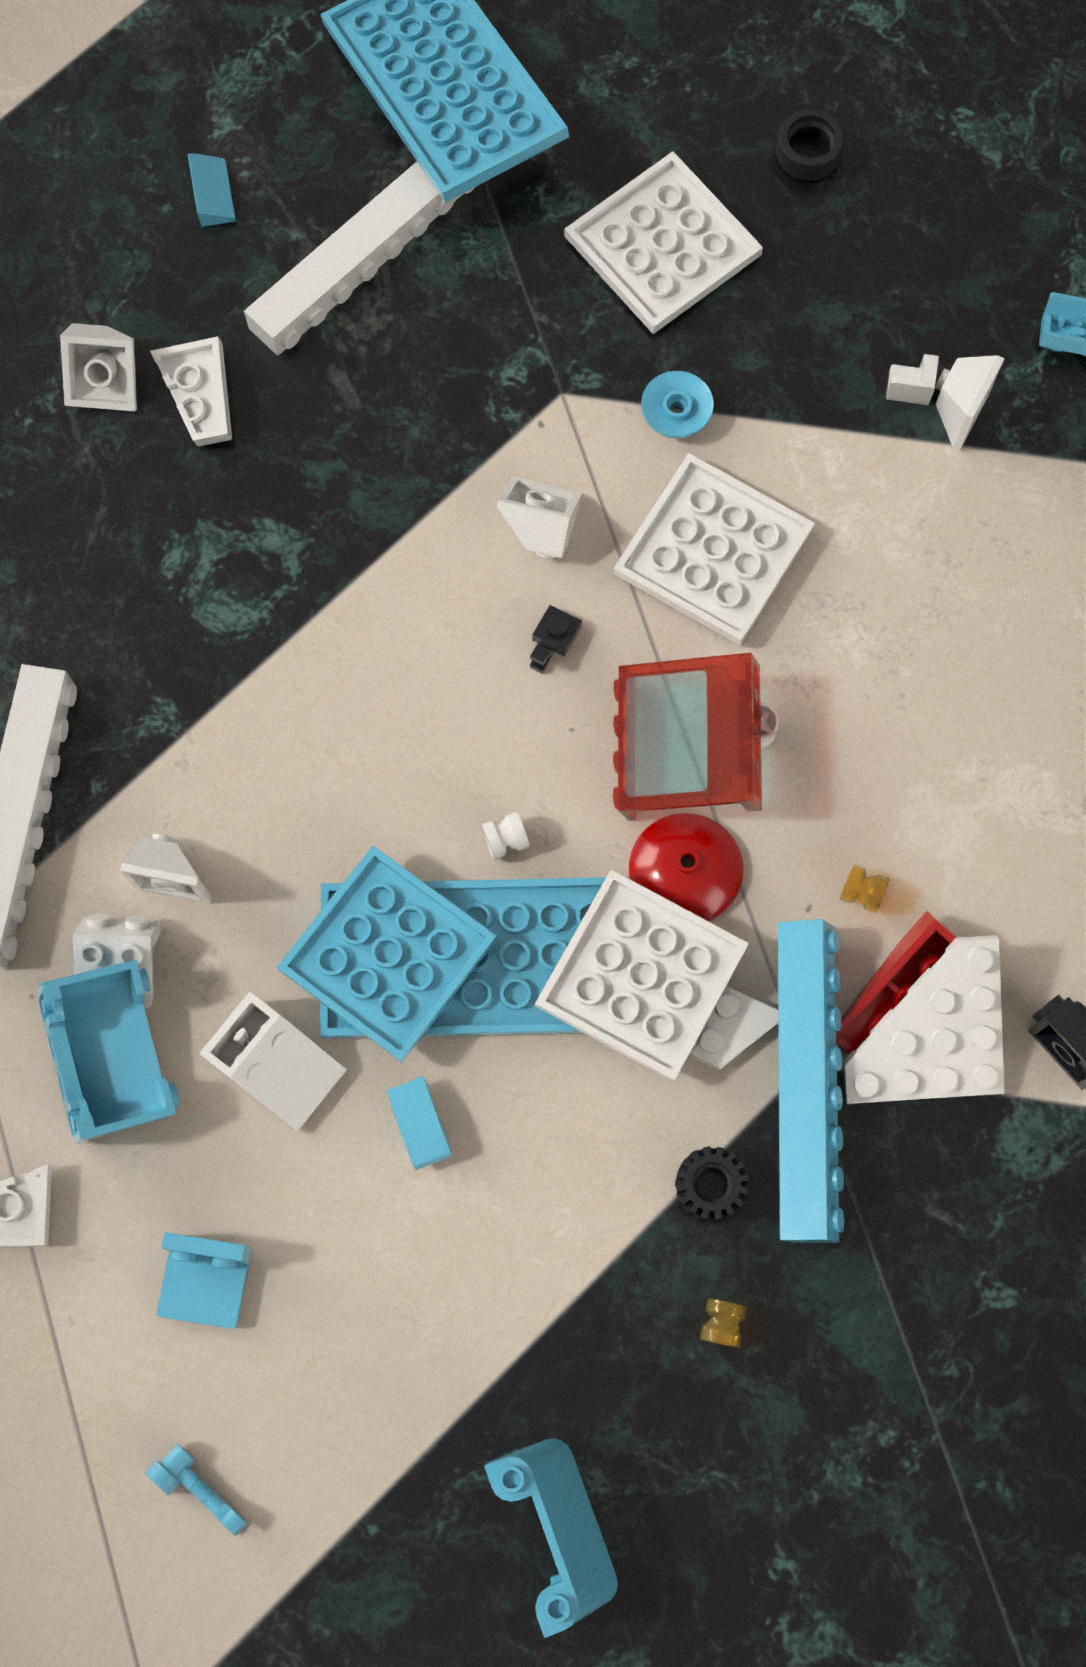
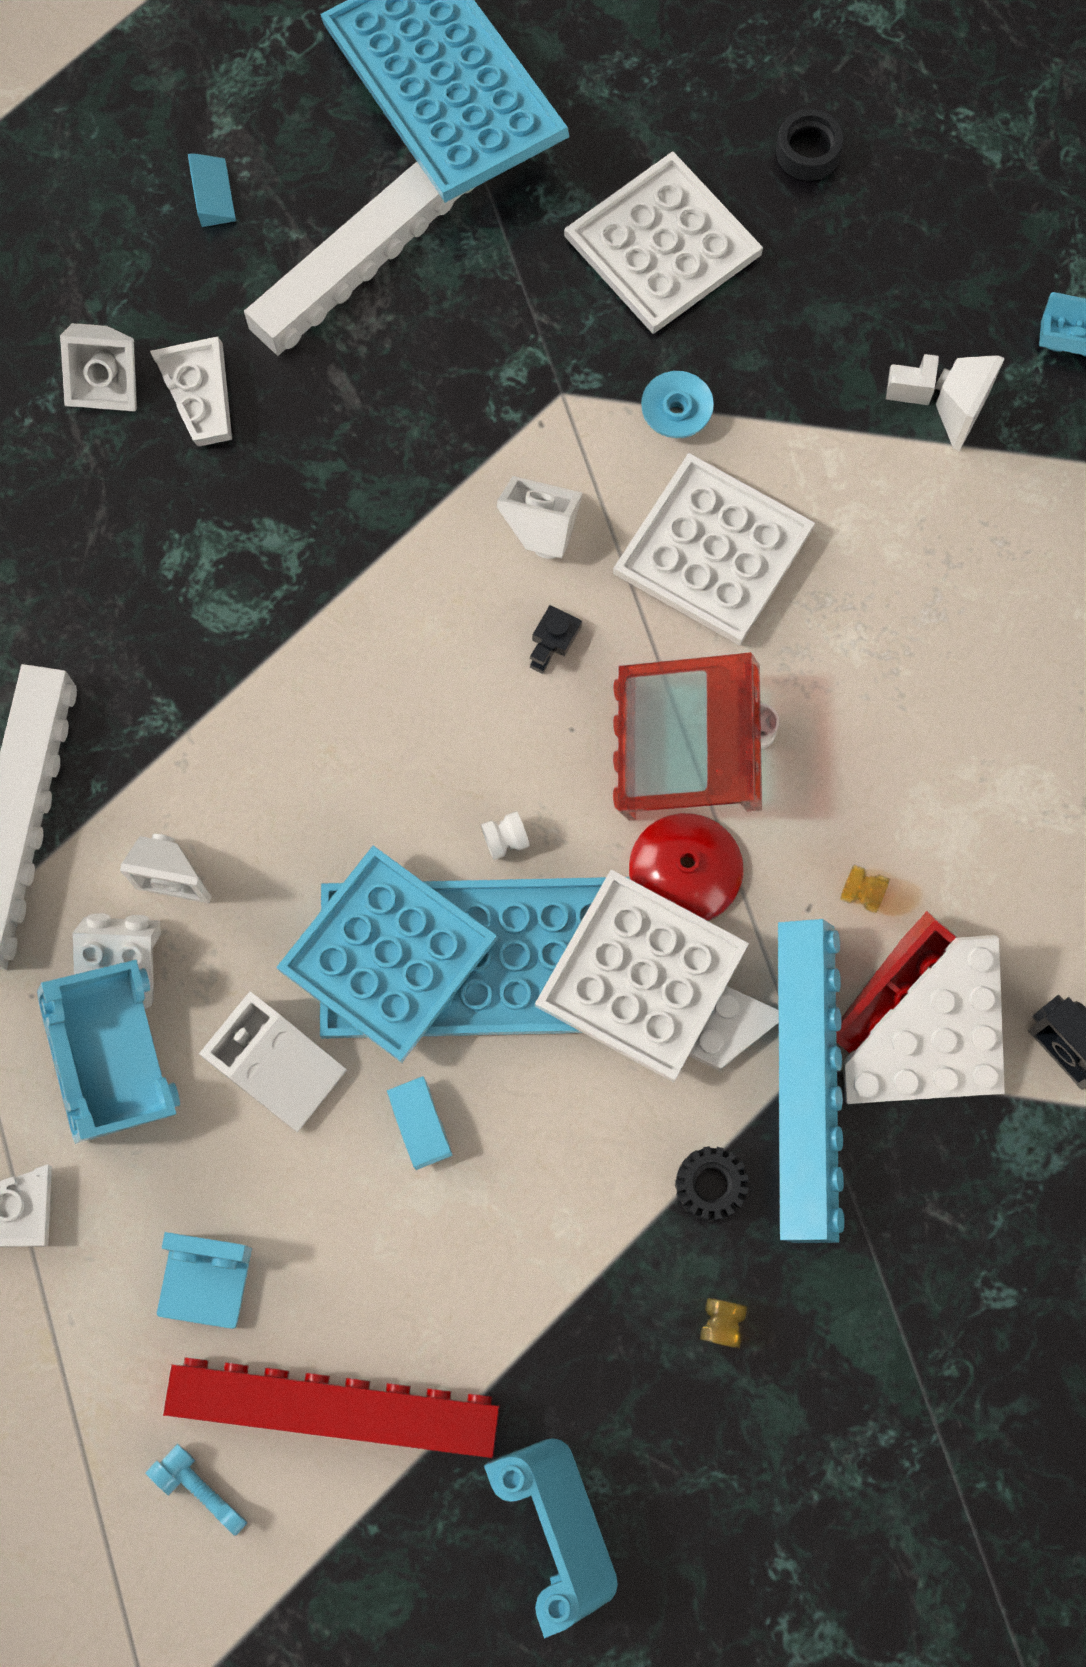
none -> red brick [163,1357,500,1458]

